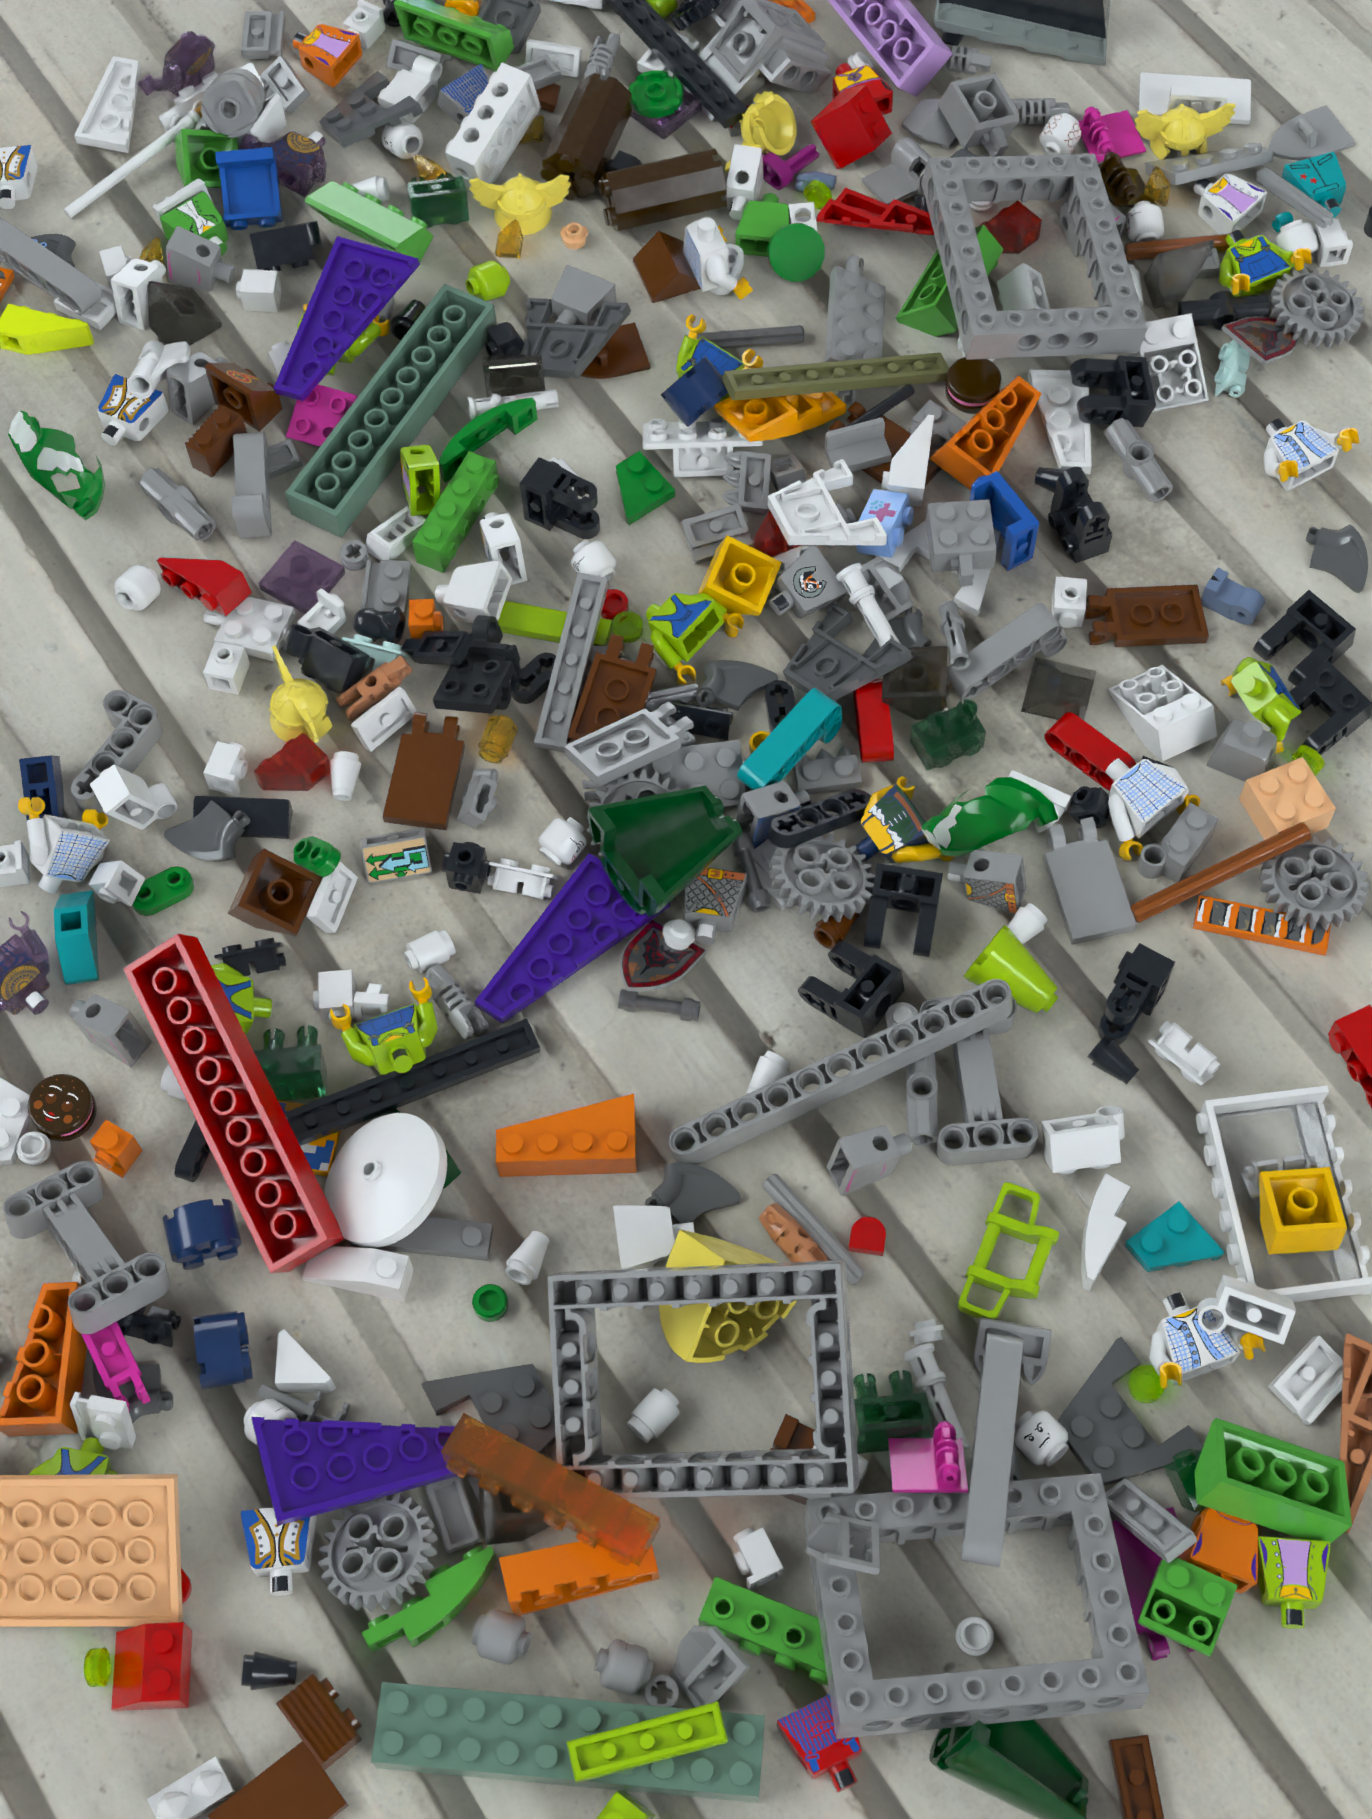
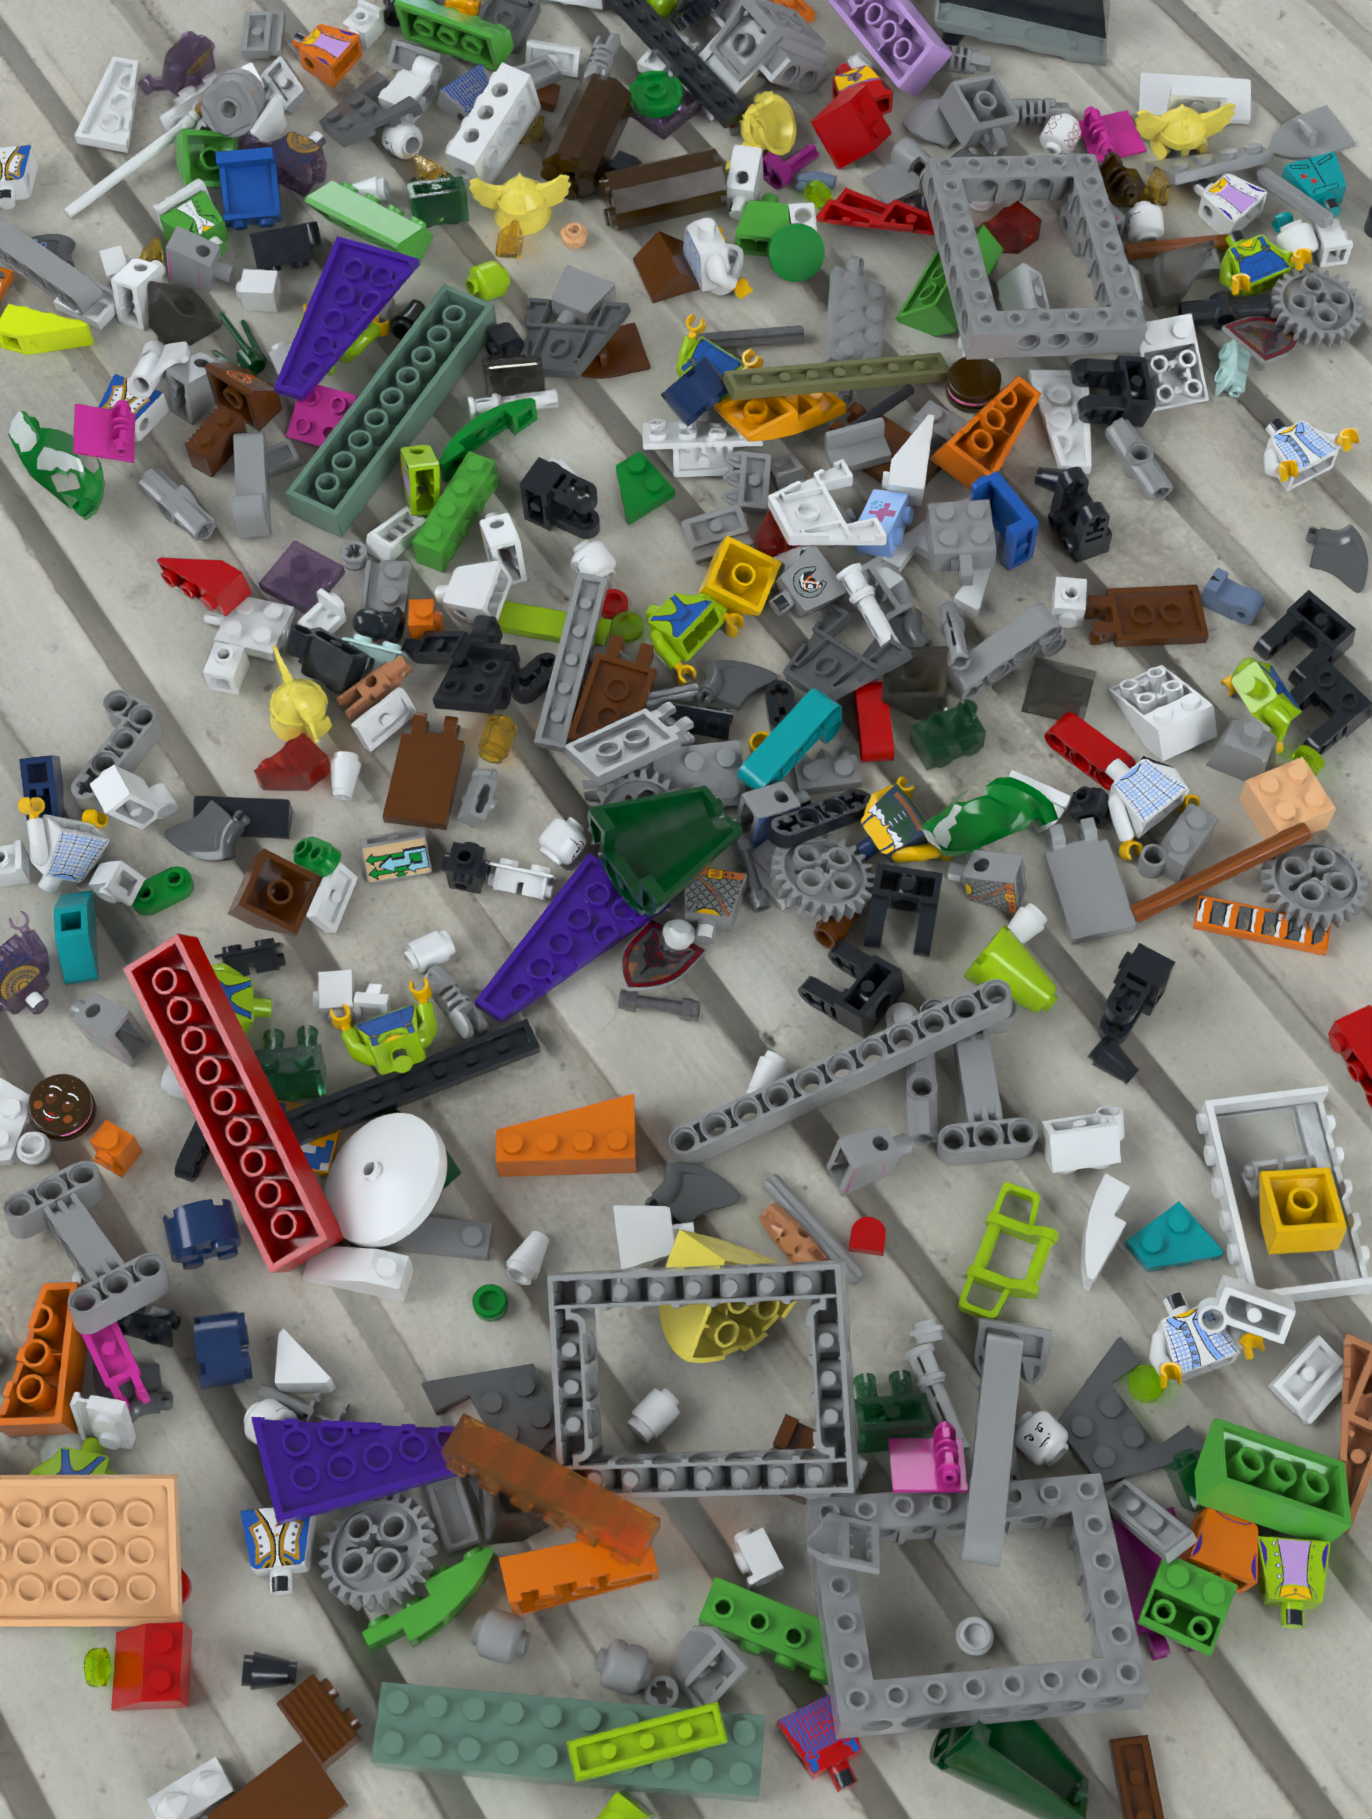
white head [114,565,161,611] -> none
white brick [203,741,248,796] -> none
white hinge [1148,1021,1221,1085] -> none
none -> dark pink hinge [73,400,135,463]
none -> dark green plant [212,312,267,375]

